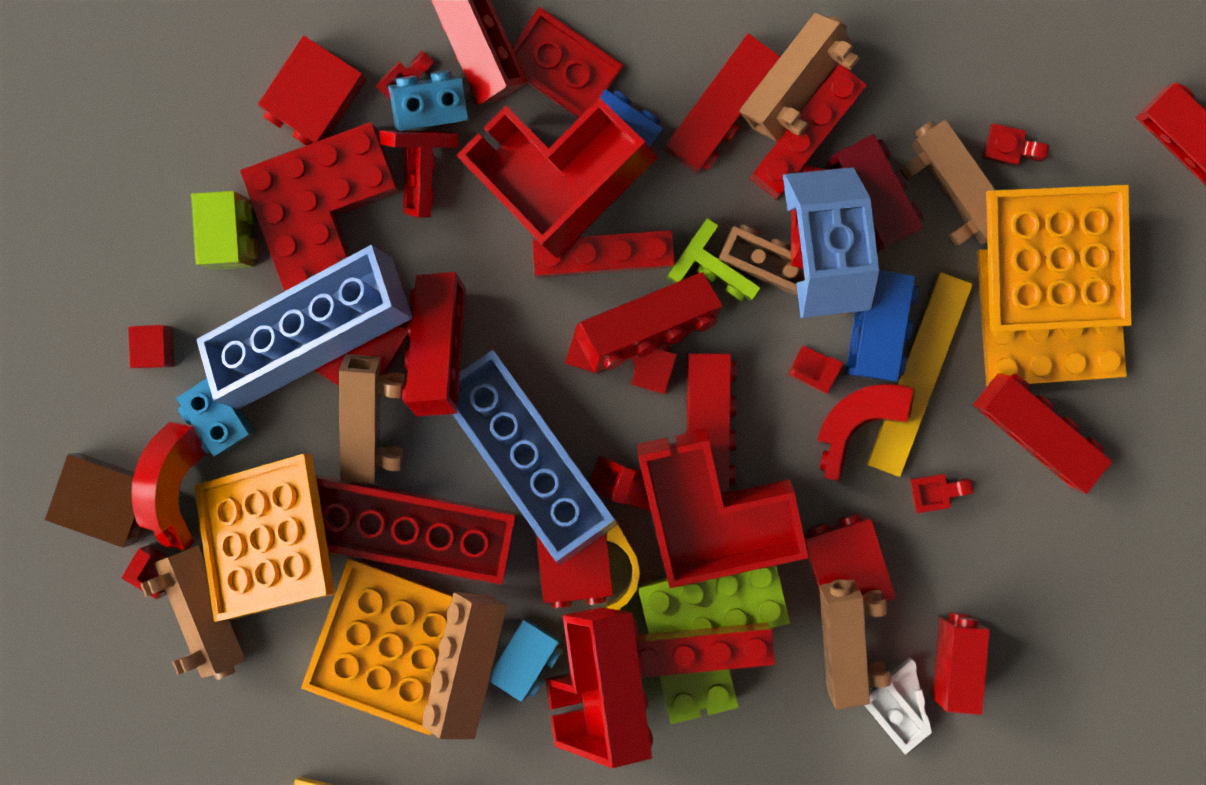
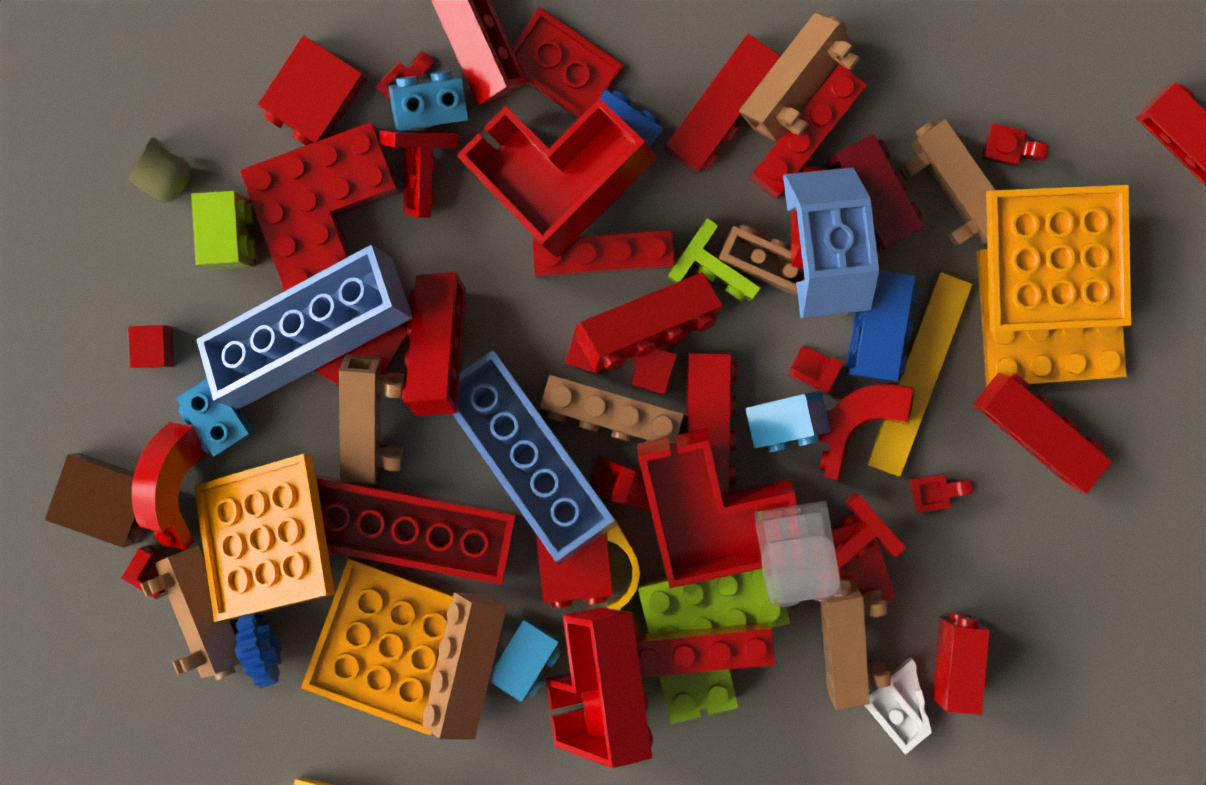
none -> olive helmet [128,137,191,203]
none -> blue gear [235,613,282,689]
none -> medium nougat brick [540,375,684,444]
none -> dark azure brick [745,391,831,453]
none -> clear brick [755,501,842,607]
none -> red bracket [809,492,906,583]

